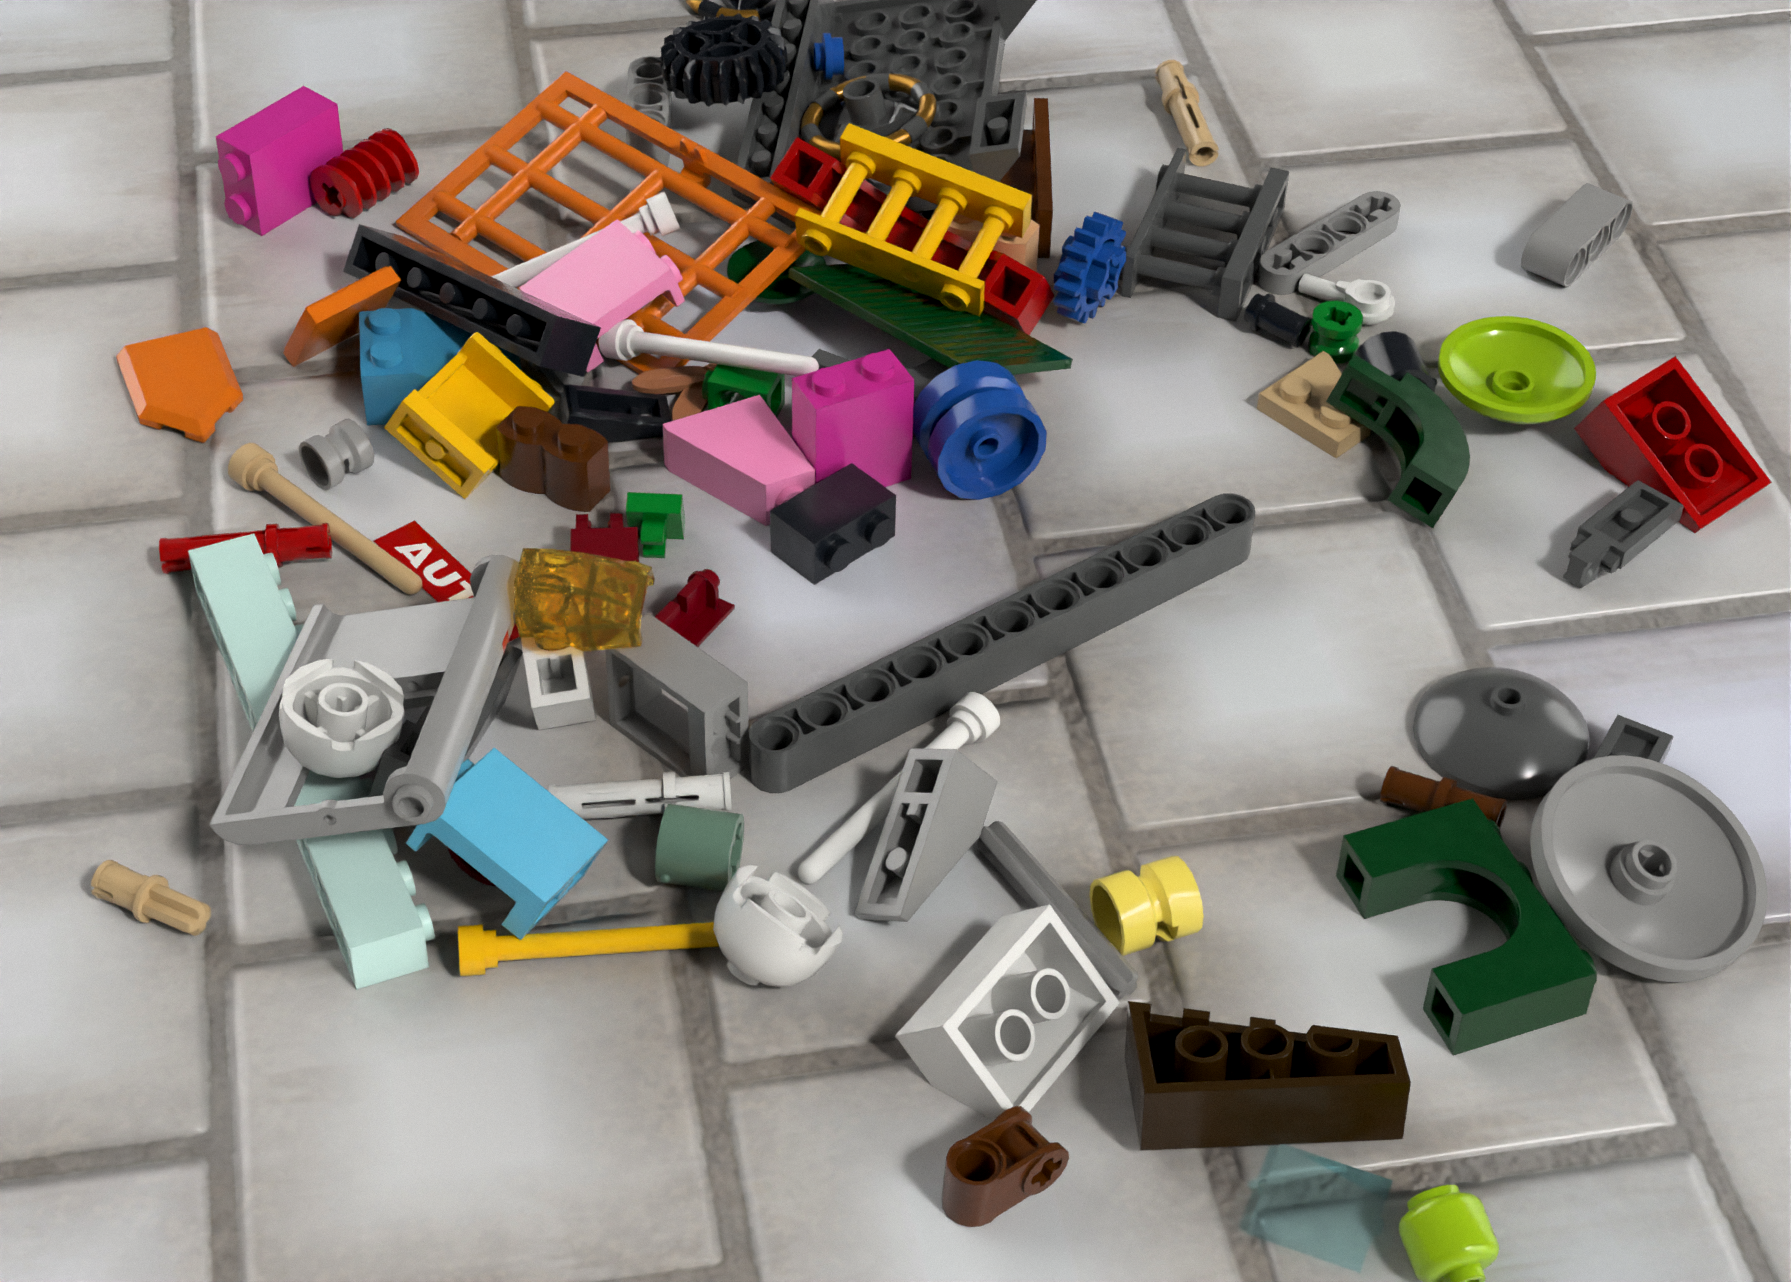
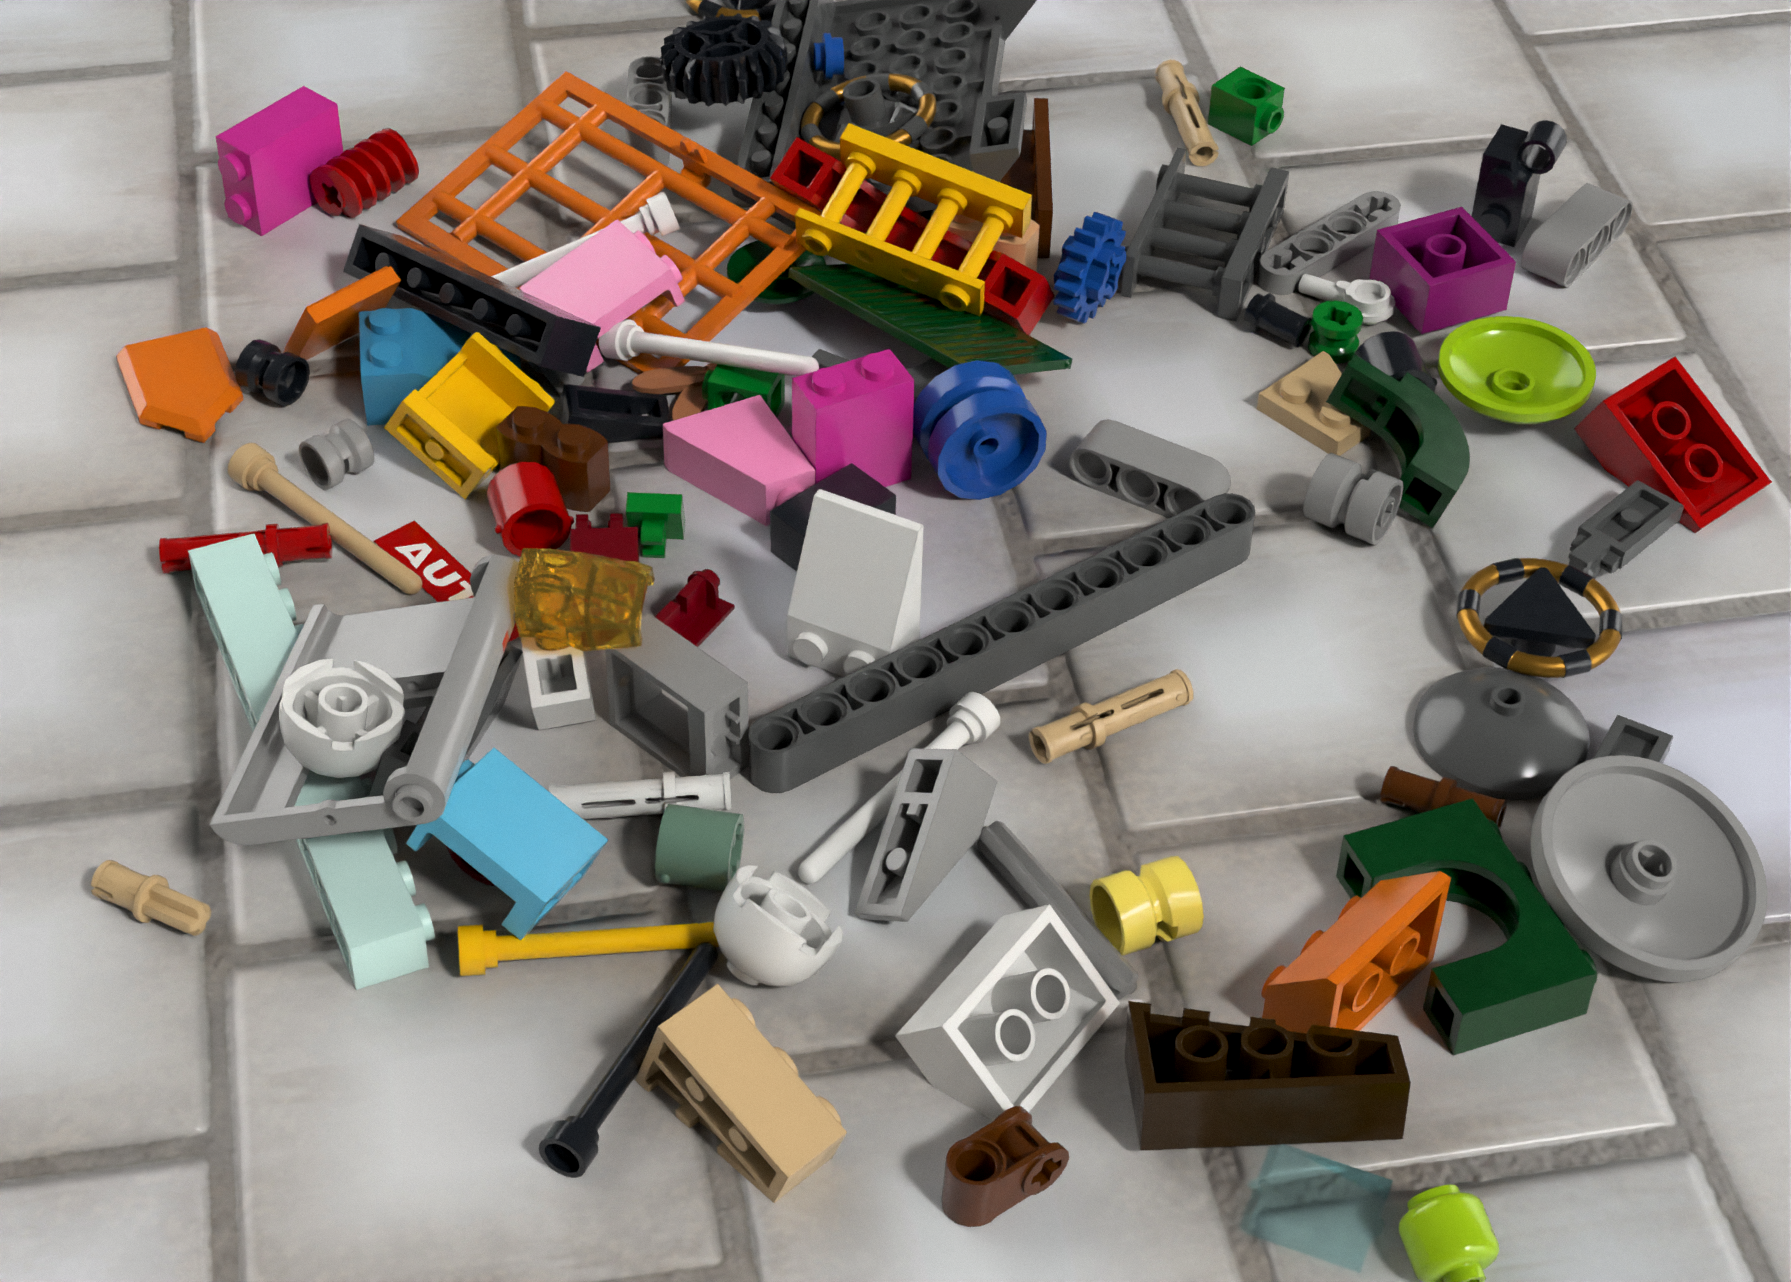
none -> black wheel [235,339,310,406]
none -> red piece [487,462,574,558]
none -> black piece [539,942,718,1178]
none -> tan wedge [635,984,847,1203]
none -> white slope [787,489,923,677]
none -> tan pin [1029,669,1194,764]
none -> light grey beam [1069,419,1231,518]
none -> green brick [1208,66,1285,146]
none -> orange slope [1261,871,1451,1034]
none -> light grey wheel [1303,453,1403,545]
none -> magenta brick [1369,207,1516,334]
none -> black piece [1456,558,1622,678]
none -> black hinge [1472,120,1567,247]

